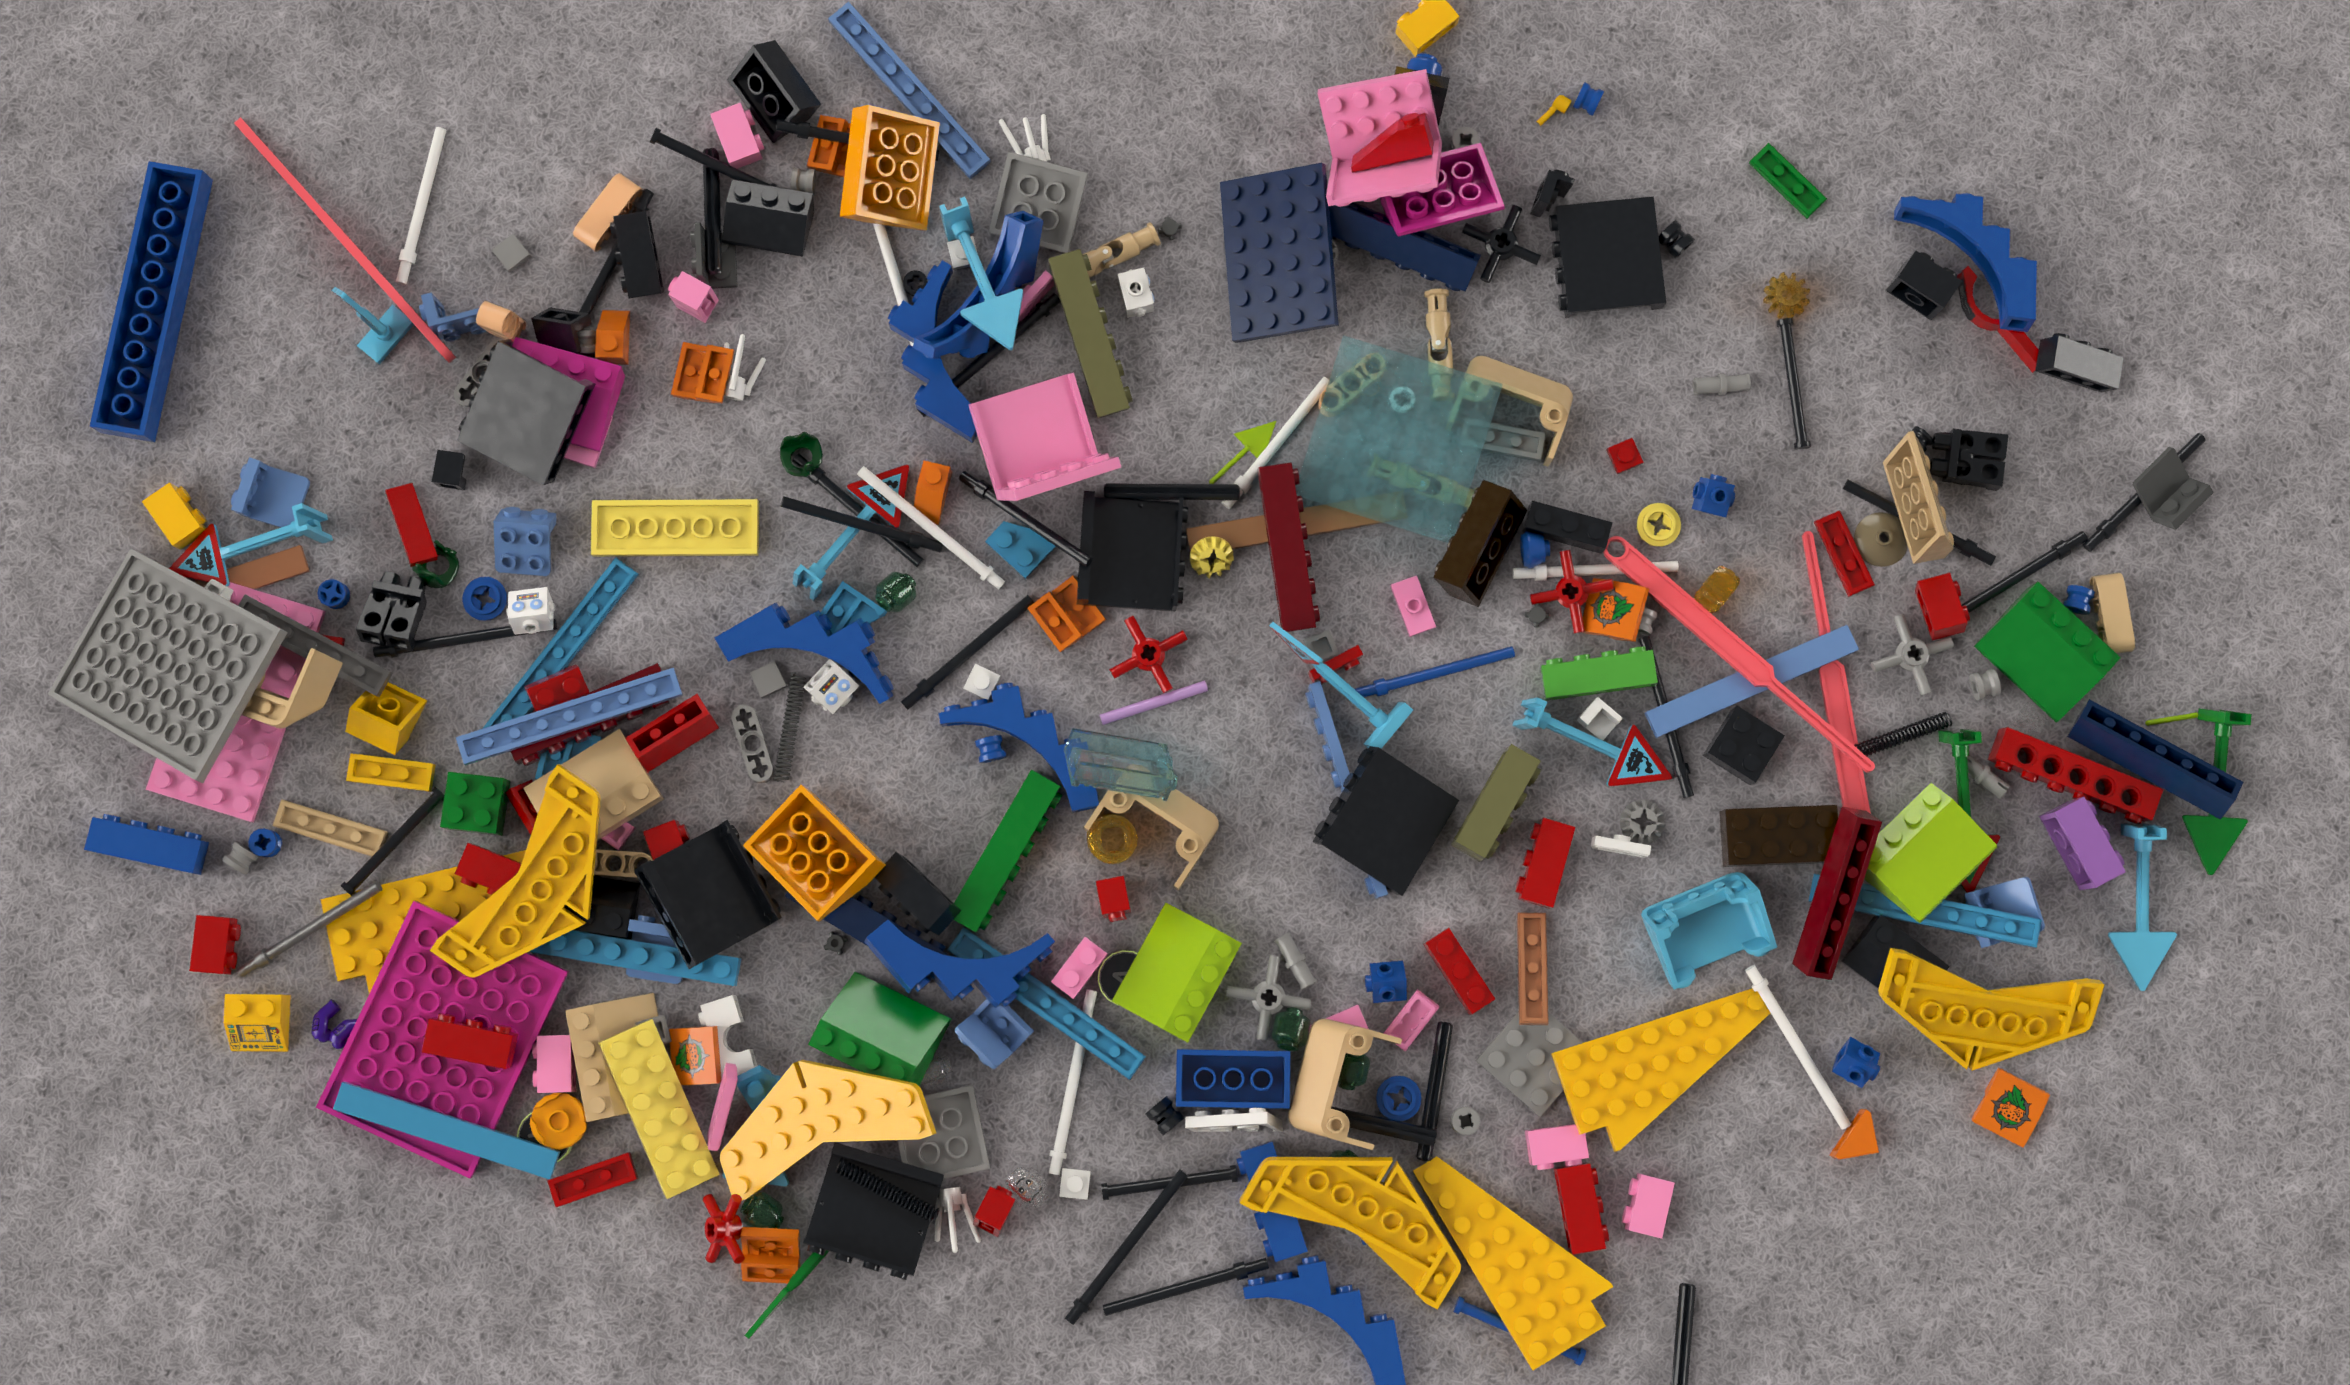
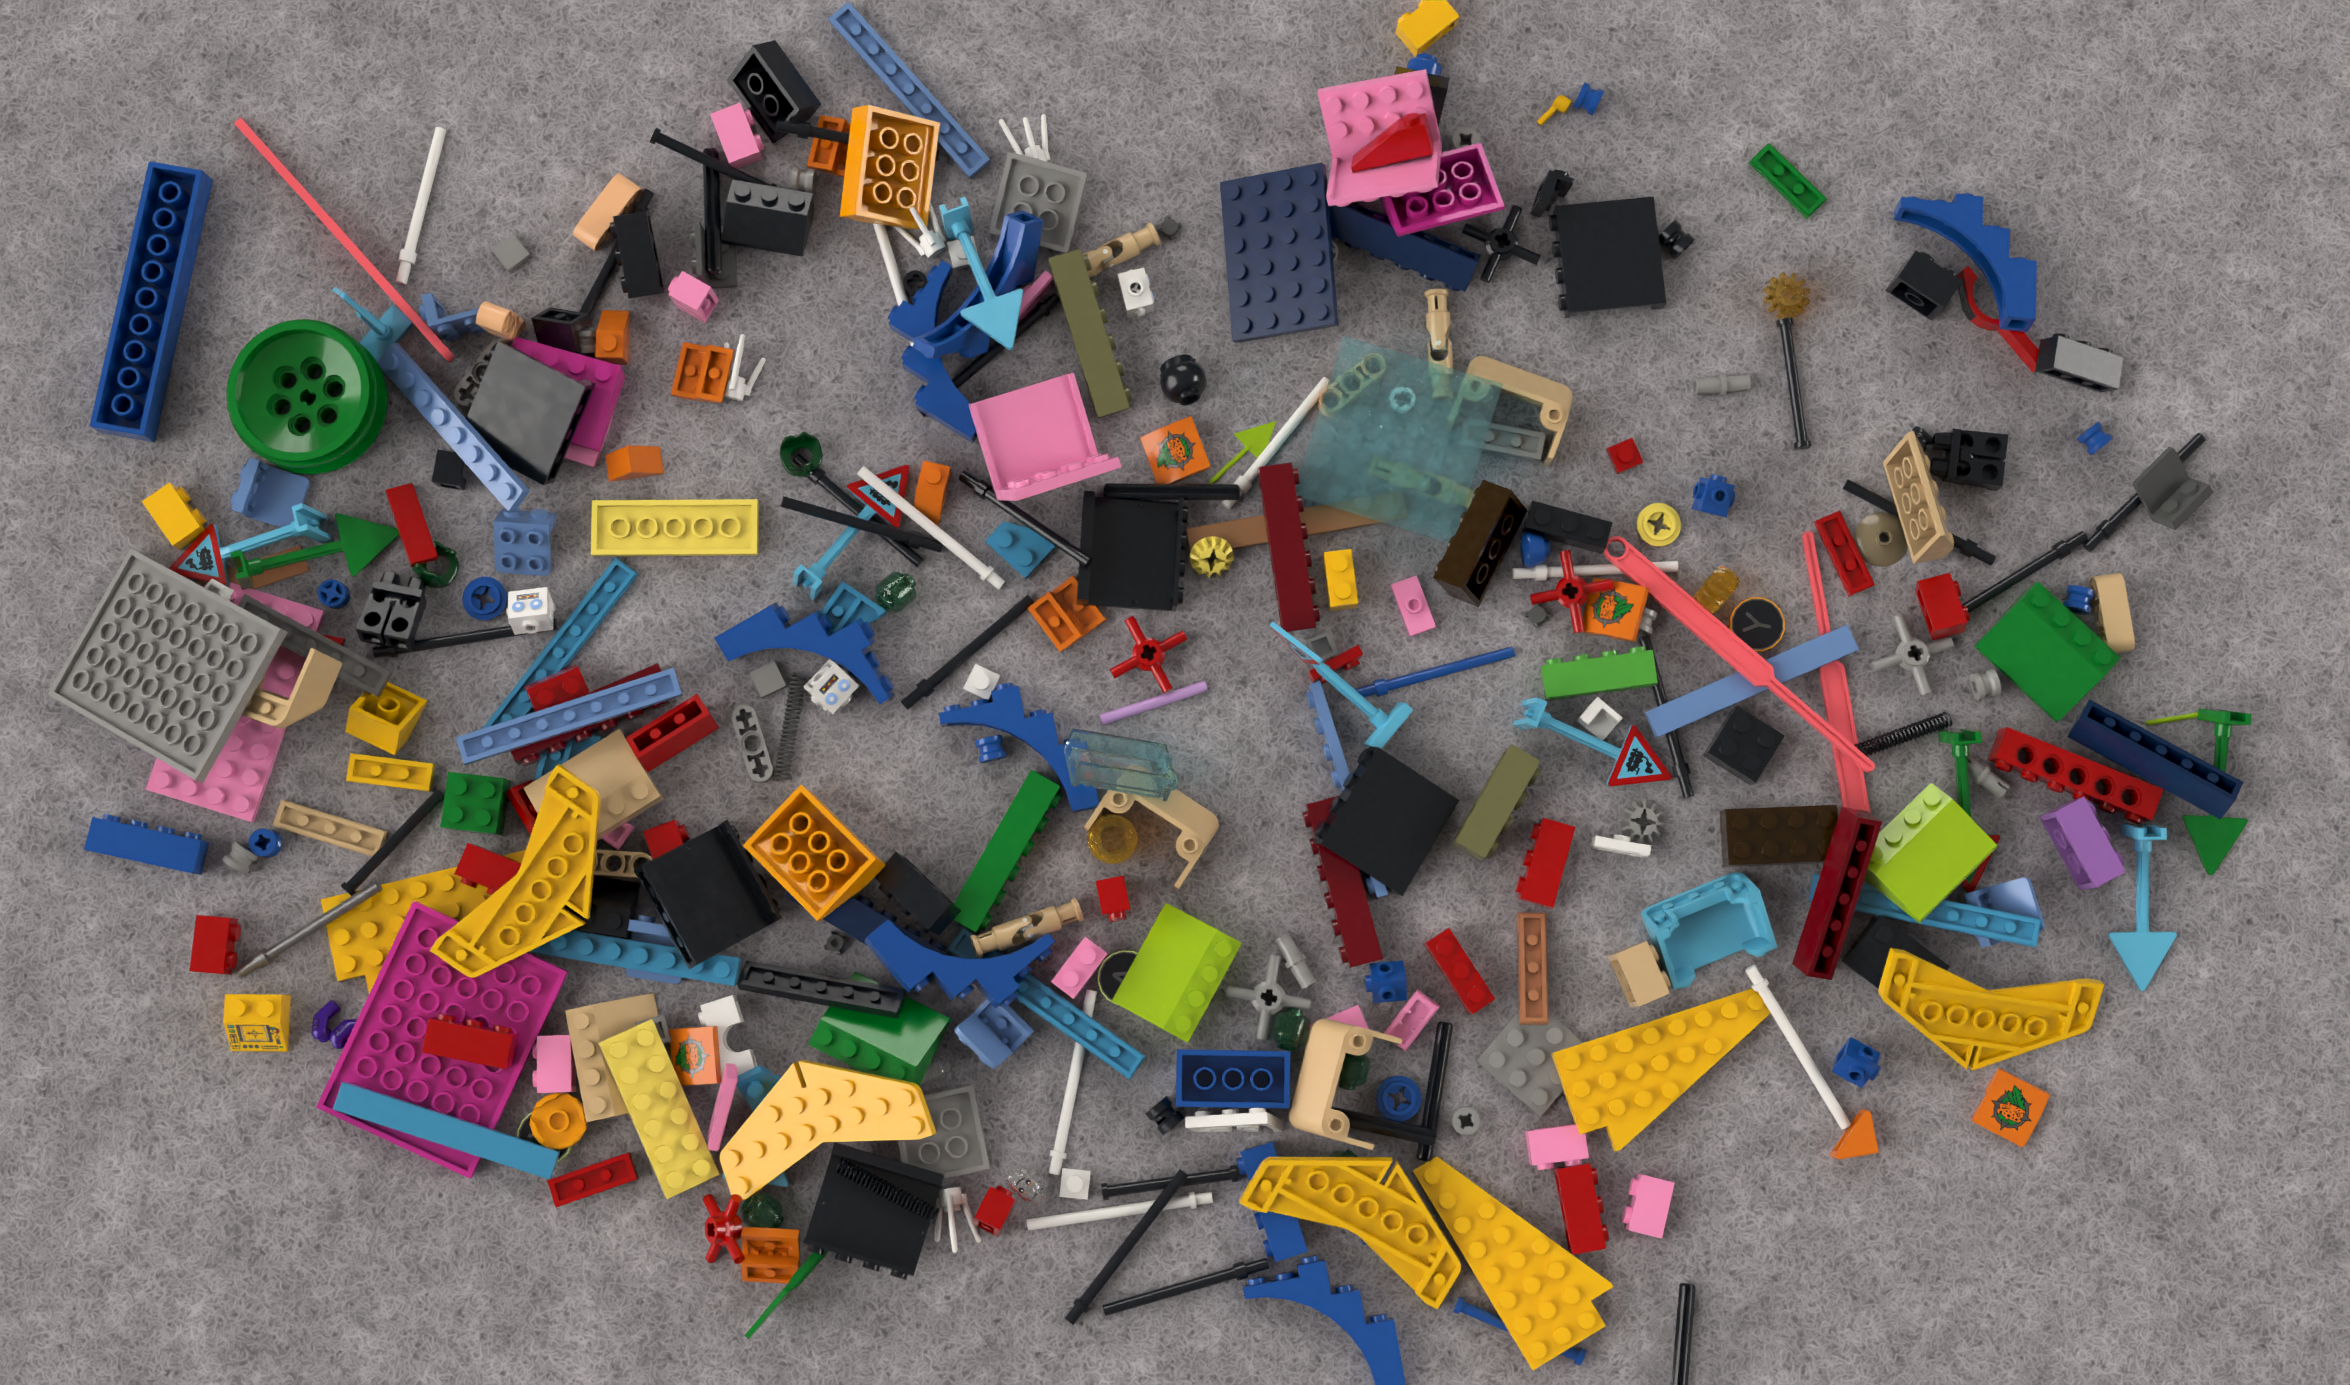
none -> green wheel [226,319,388,475]
none -> green piece [230,513,399,590]
none -> medium blue plate [378,343,530,512]
none -> orange slope [605,445,664,482]
none -> black plate [737,961,907,1019]
none -> white plant [893,202,947,259]
none -> tan piece [970,898,1084,959]
none -> white bar [1027,1191,1213,1231]
none -> orange slope [1140,416,1211,484]
none -> black piece [1160,354,1207,406]
none -> dark red brick [1302,796,1383,968]
none -> yellow brick [1322,549,1358,611]
none -> tan brick [1608,941,1671,1008]
none -> black tile [1729,597,1785,652]
none -> blue wheel [2077,421,2113,455]

